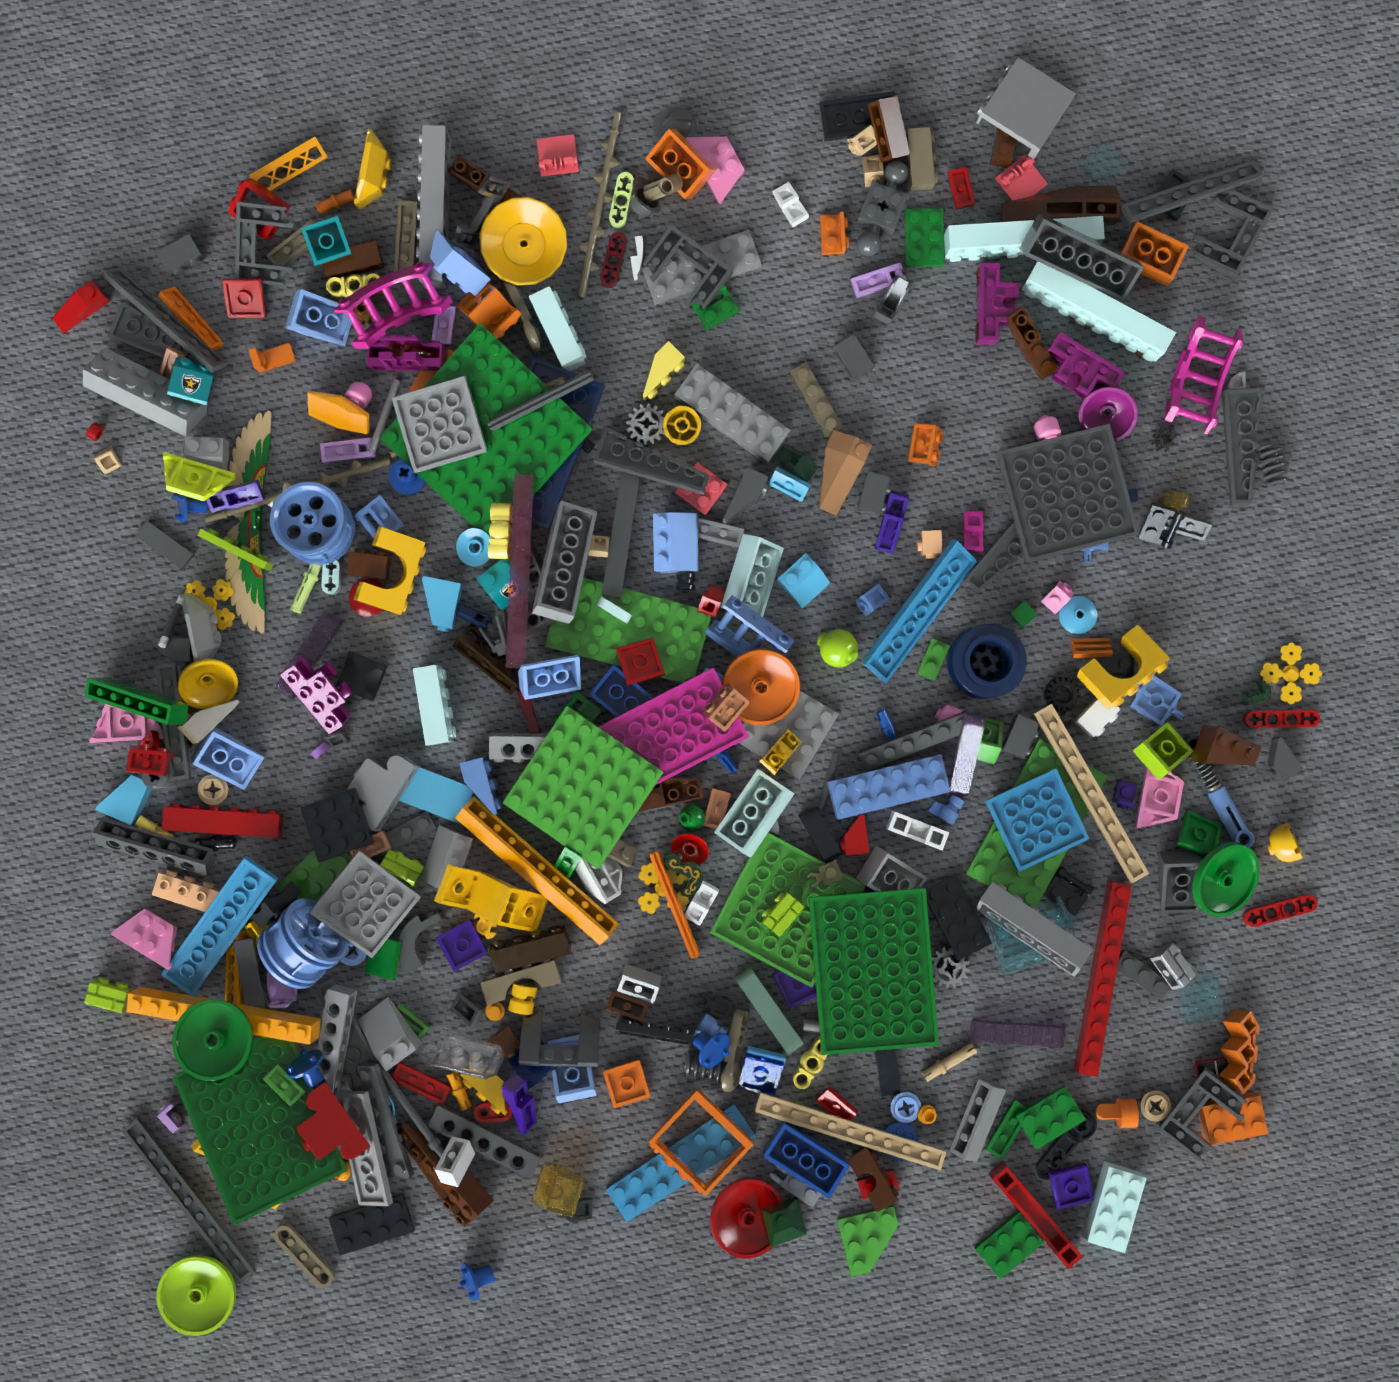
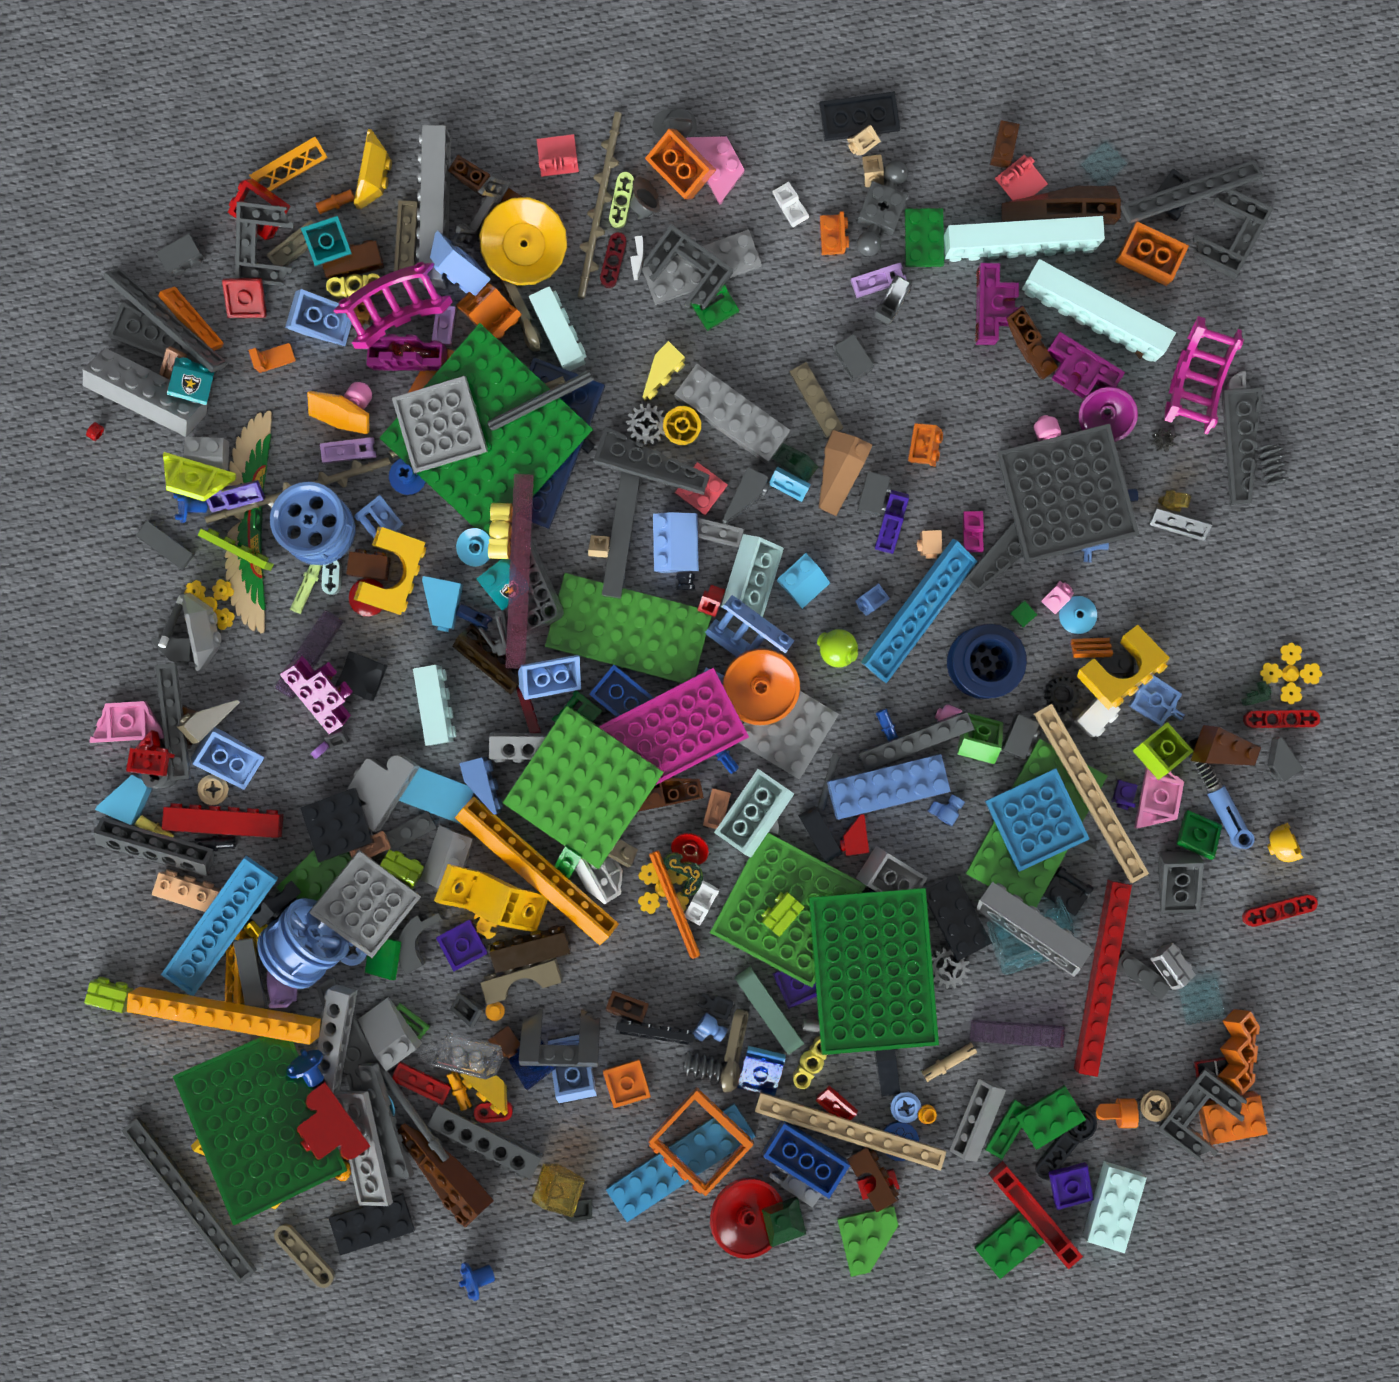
red slope [52,280,110,334] -> none
green brick [85,677,189,725] -> none
tan slope [94,446,122,474] -> none
bright pink wing [111,909,177,970] -> none
lime dish [156,1255,236,1336] -> none
lavender bracket [157,1100,184,1133] -> none
green dish [172,999,254,1081] -> none
yellow dish [178,659,238,710] -> none
bright green plate [263,1064,305,1107] -> none
light grey bar [368,379,401,452] -> none
white brick [435,1136,475,1187] -> none
dark purple slope [502,1074,537,1135] -> none
yellow wheel [508,982,538,1015] -> none
light grey brick [532,501,597,624] -> none
light aqua beam [596,597,632,624] -> none
red tile [616,638,665,686] -> none
light grey brick [617,964,661,1003] -> none
dark tan piece [643,174,683,202] -> none
green brick [679,804,705,831] -> none
blue piece [693,1031,730,1068] -> none
nougat bracket [703,684,750,732] -> none
yellow slope [759,729,802,775] -> none
olive plate [806,860,843,887] -> none
brick [868,96,910,163] -> none
white arch [885,811,949,851] -> none
dark tan brick [906,127,938,191] -> none
bright green plate [917,638,950,681] -> none
red plate [947,167,975,210] -> none
beam [948,713,985,796] -> none
light grey panel [976,57,1076,159] -> none
dark grey brick [1019,213,1144,302] -> none
plate [1138,502,1186,549] -> none
green dish [1192,842,1259,917] -> none

